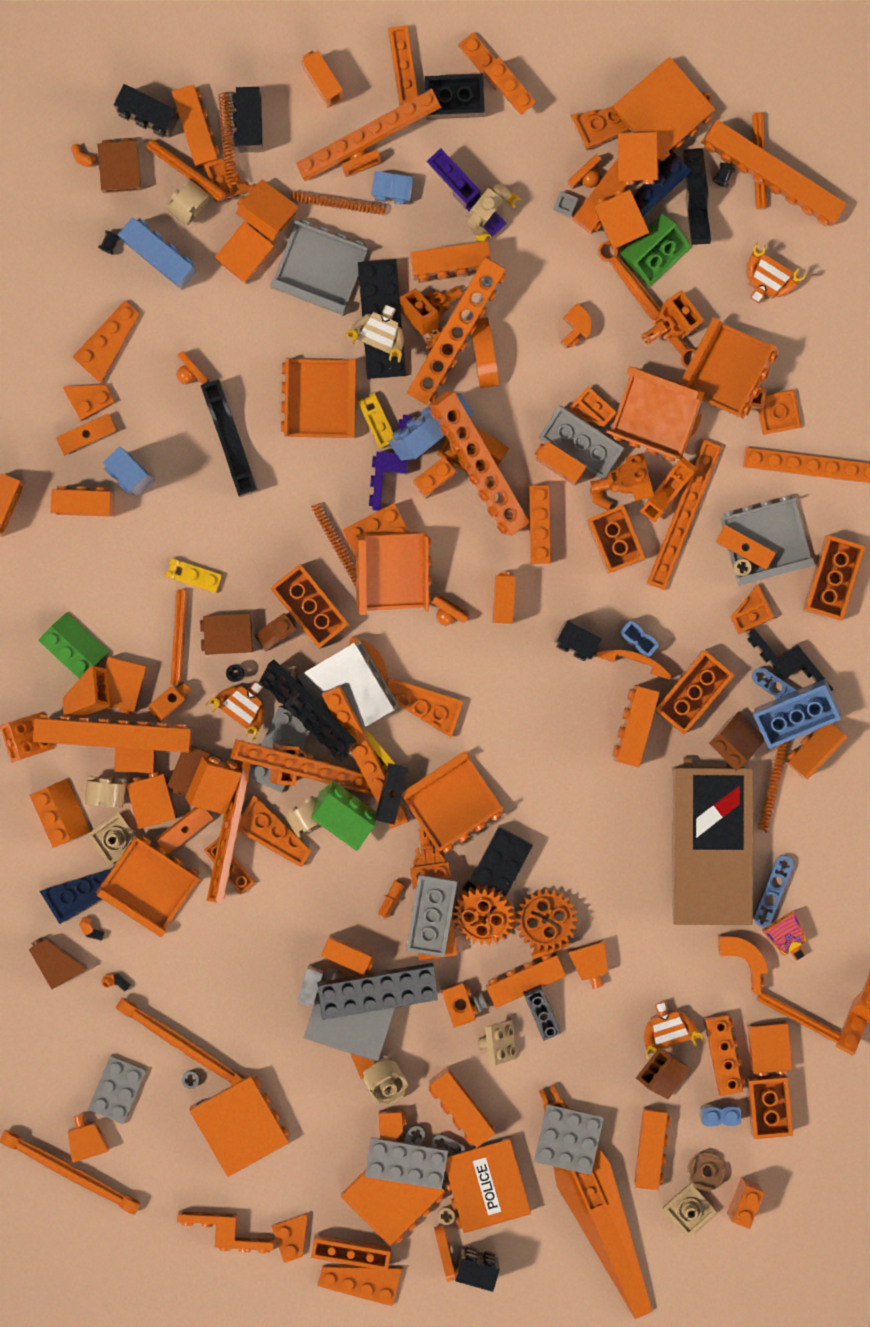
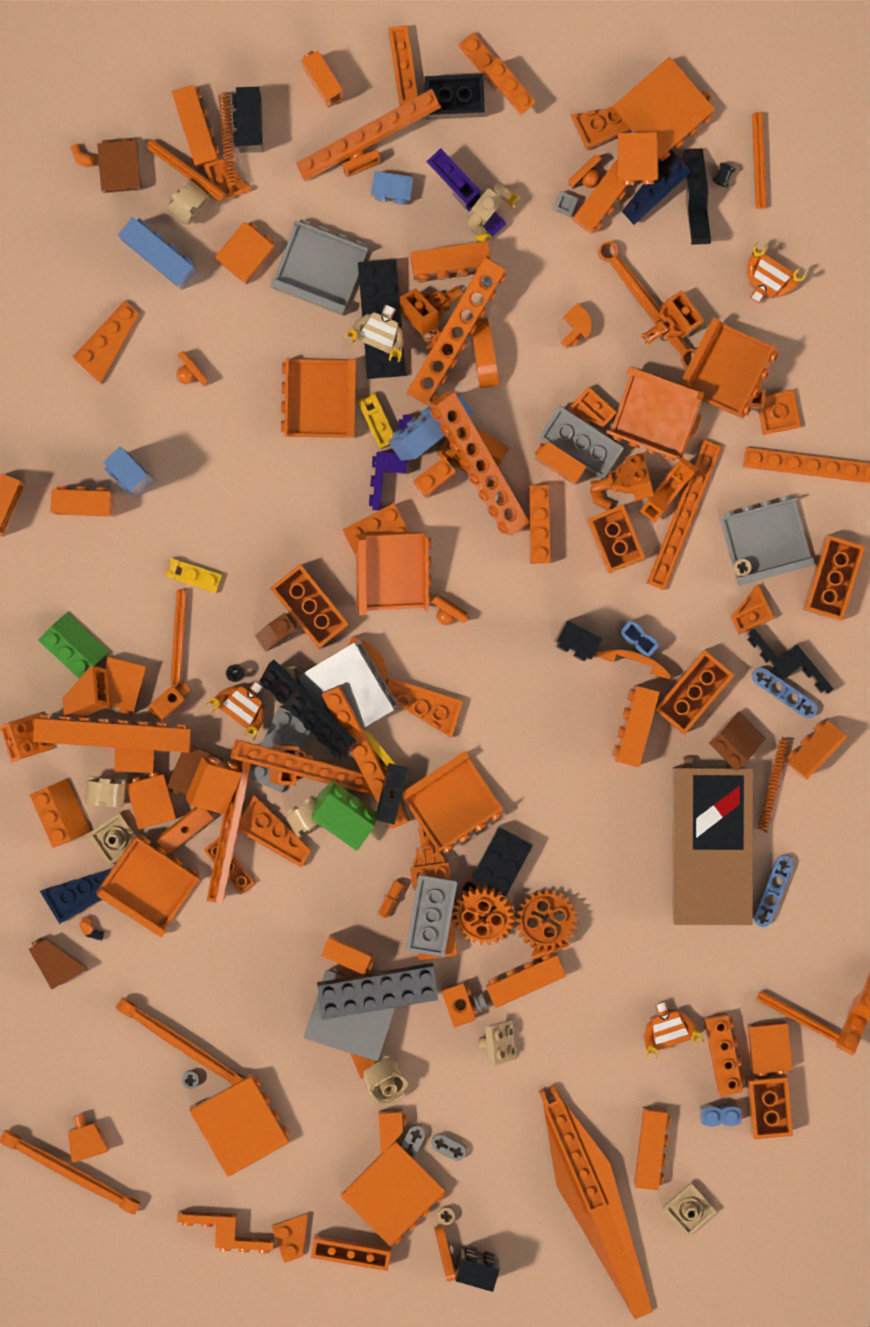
orange tile [56,413,117,456] -> none
orange wing [63,385,115,421] -> none
light grey plate [88,1055,146,1125] -> none
black bush [98,230,121,255] -> none
arm [101,973,131,992] -> none
black brick [113,84,179,138] -> none
black arch [200,379,258,497] -> none
dark orange brick [200,613,253,655] -> none
orange brick [236,179,299,241] -> none
orange piece [289,191,386,216] -> none
flat silver piece [297,965,324,1007] -> none
orange piece [311,503,356,589] -> none
orange wing [317,1266,402,1306] -> none
light grey plate [365,1137,448,1189] -> none
orange brick [428,1066,495,1148] -> none
orange panel [445,1136,531,1233] -> none
orange brick [492,572,515,624] -> none
black tile [523,985,561,1041] -> none
light grey plate [534,1104,604,1175] -> none
orange torso [568,940,608,989] -> none
orange brick [594,188,649,249] -> none
bright green slope [620,214,691,287] -> none
dark orange brick [636,1047,692,1099] -> none
medium nougat tile [687,1152,726,1191] -> none
orange brick [701,120,846,226] -> none
orange tile [715,525,776,570] -> none
orange arch [718,935,768,994] -> none
orange brick [727,1177,764,1229] -> none
medium blue brick [753,679,842,749] -> none
torso [762,911,807,960] -> none

